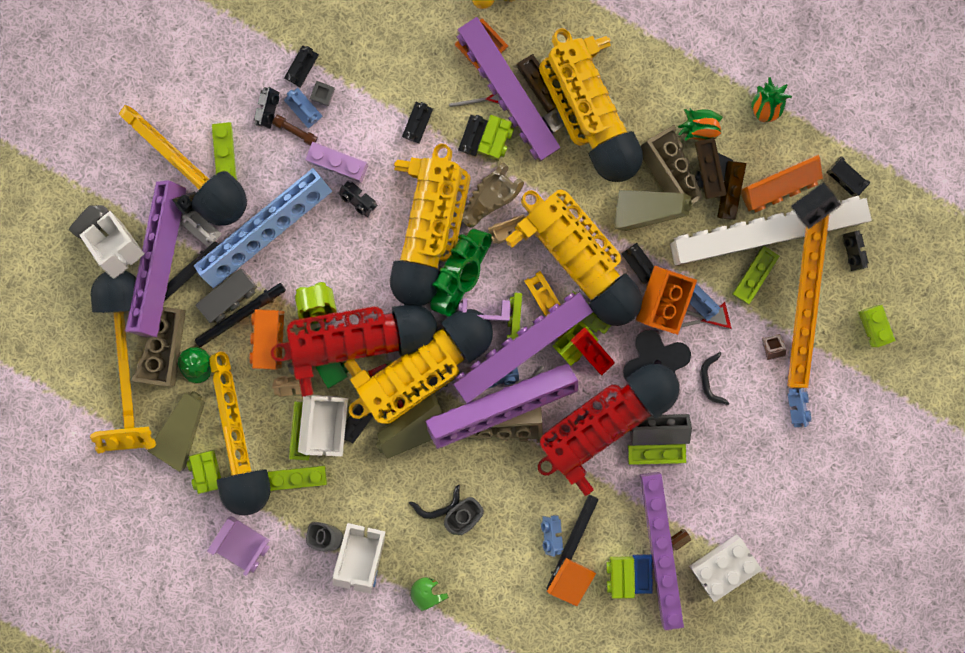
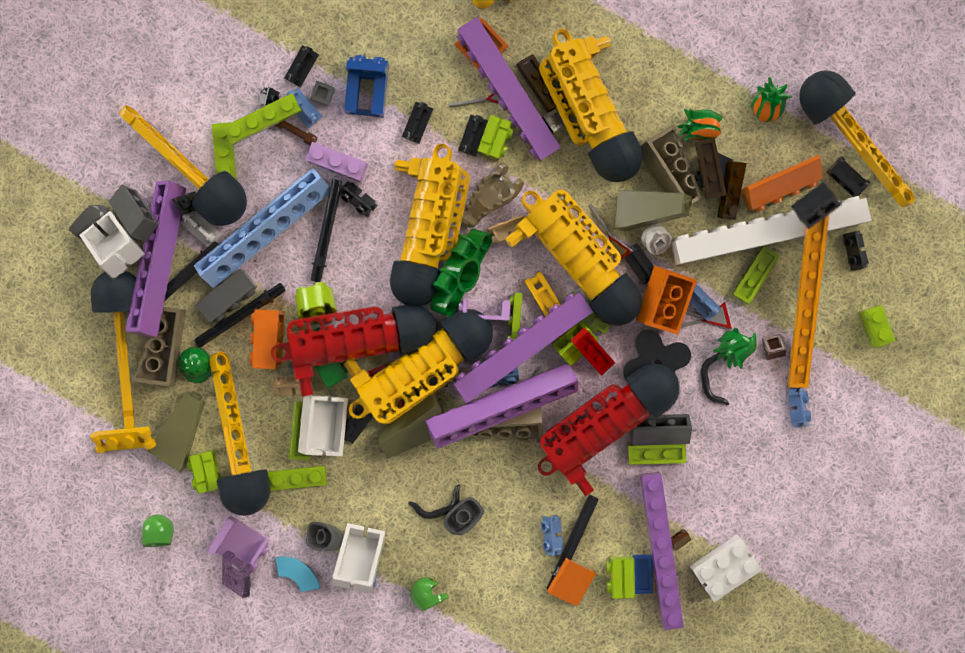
none -> dark grey brick [109,184,159,242]
none -> bright green helmet [141,514,174,547]
none -> clear purple plate [222,551,253,598]
none -> lime plate [223,93,302,145]
none -> medium azure tile [275,556,321,592]
none -> black axle [311,179,342,282]
none -> blue brick [344,55,389,118]
none -> light grey piece [589,204,633,261]
none -> white wheel [641,224,672,255]
none -> green hair [713,328,757,369]
none -> piece [799,71,915,207]

